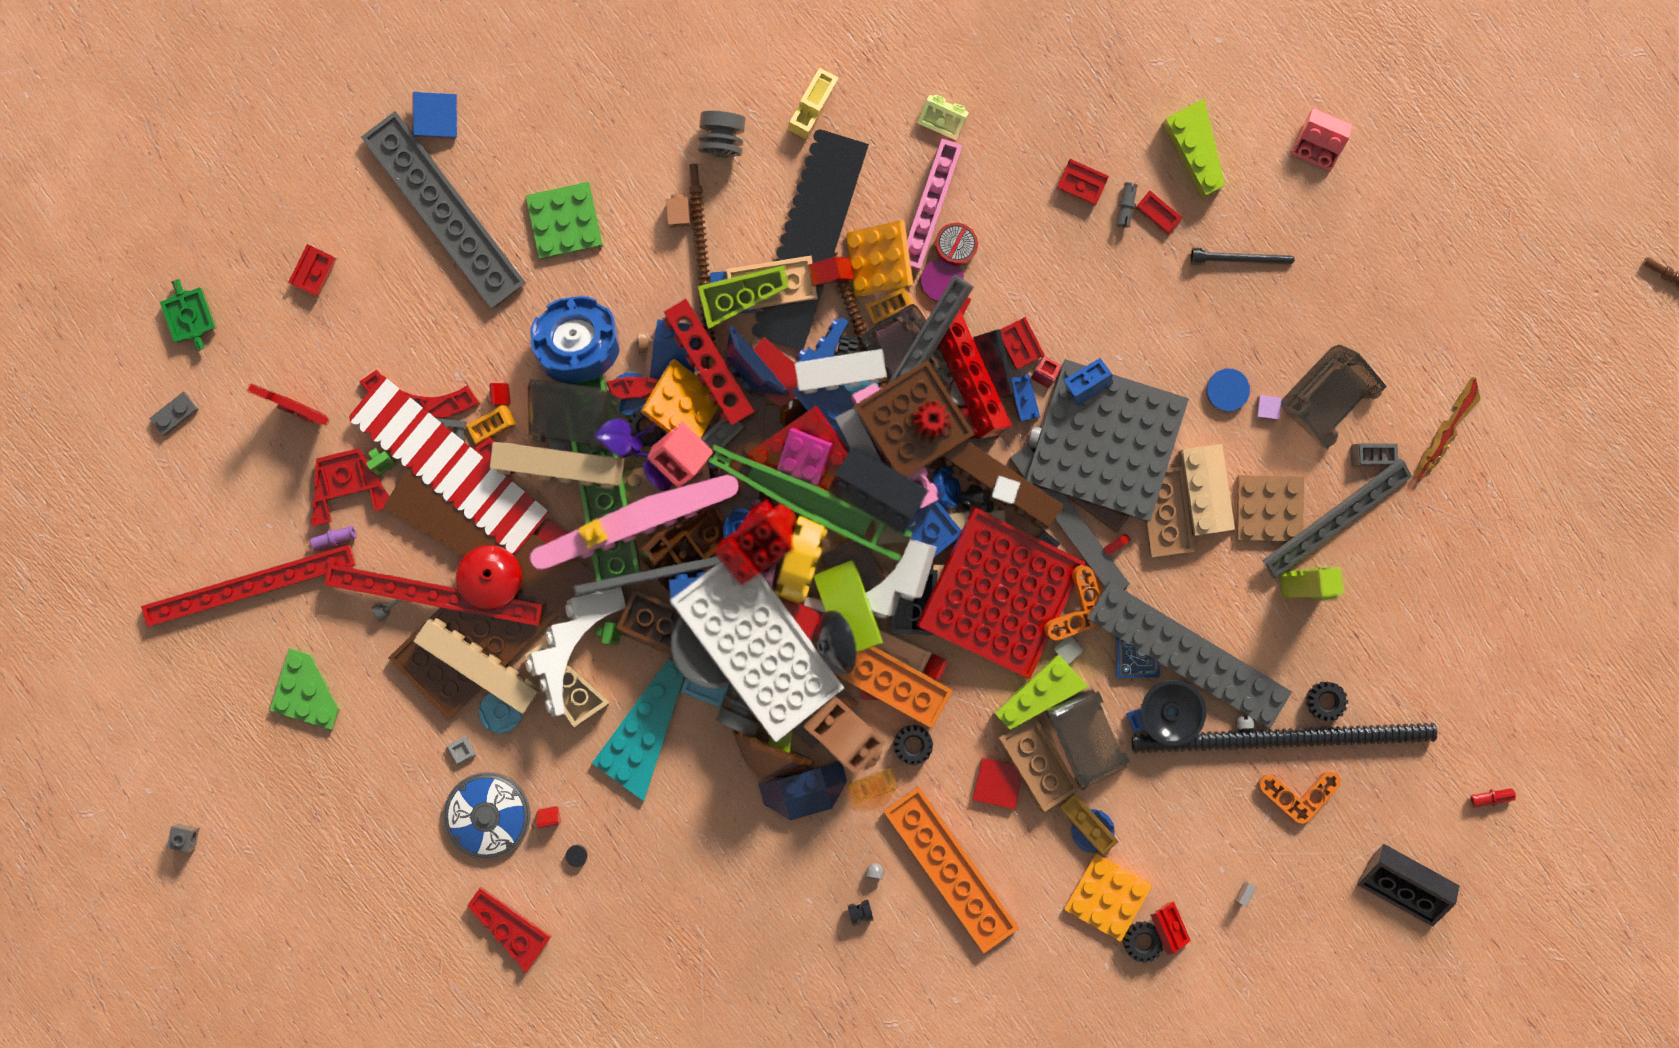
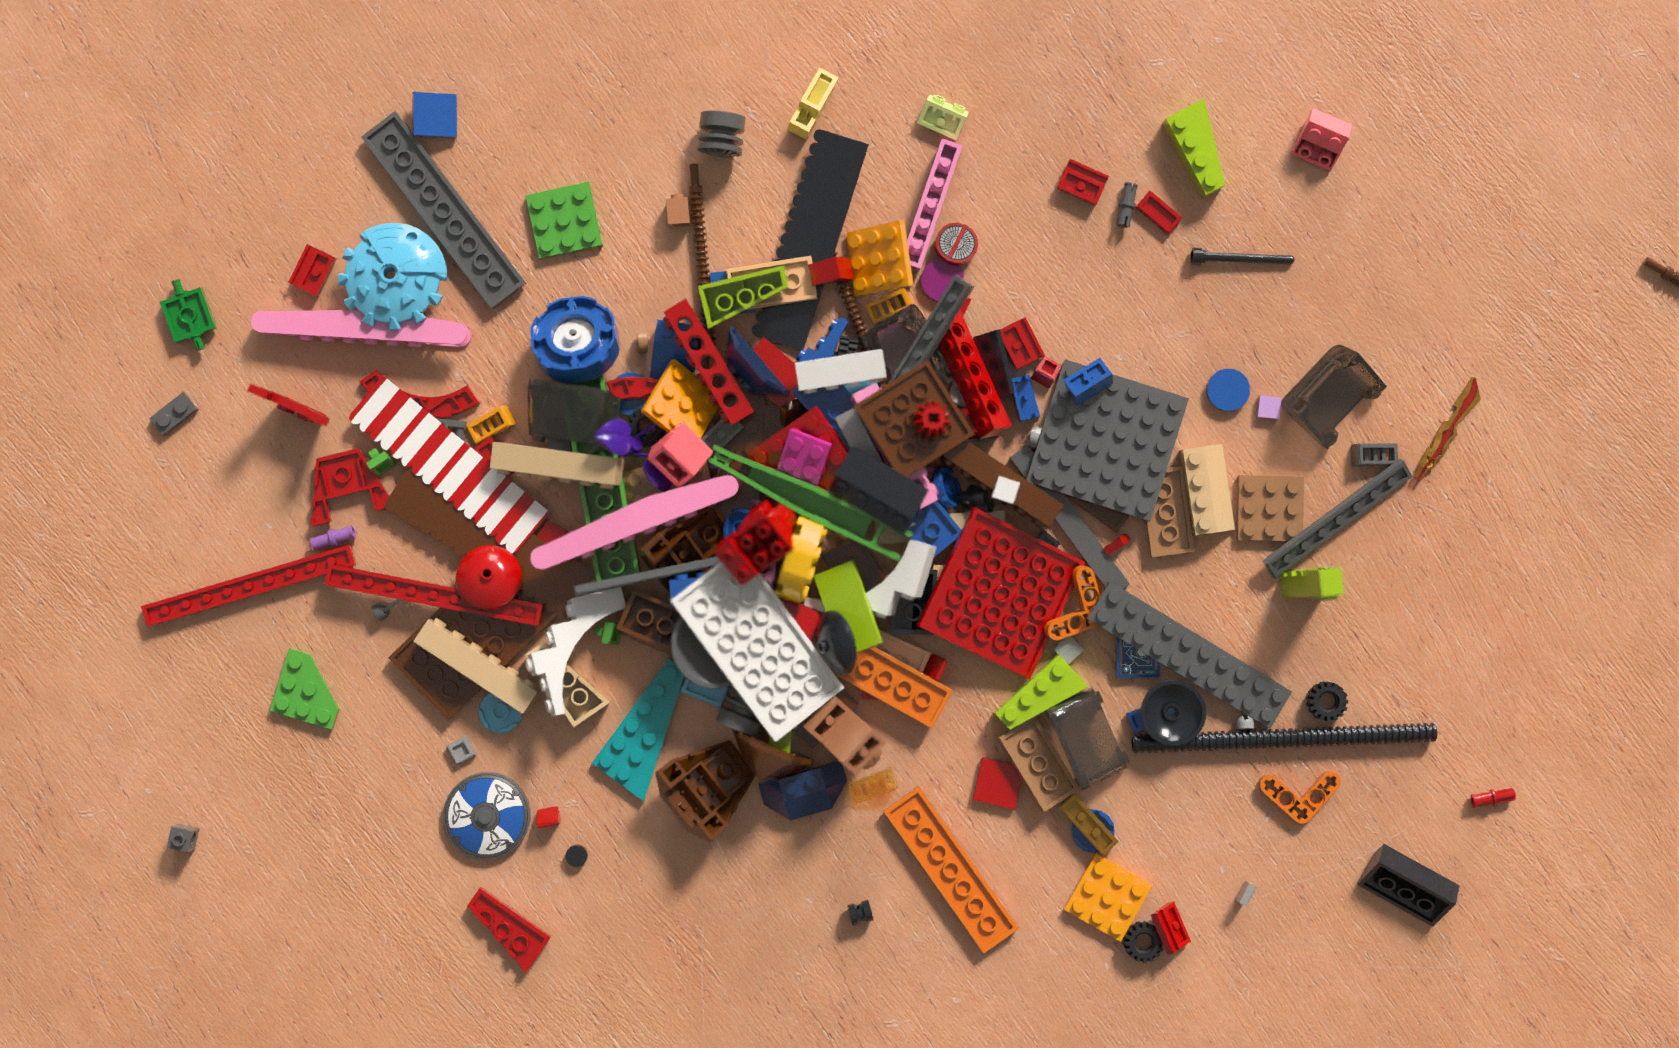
red slope [489,383,511,406] -> none
yellow tile [578,519,609,549] -> none
light grey hinge [865,863,884,880] -> none
black tyre [894,725,933,765] -> none
none -> bright pink piece [251,310,471,348]
none -> medium azure piece [338,223,447,330]
none -> reddish brown wedge [655,740,756,842]

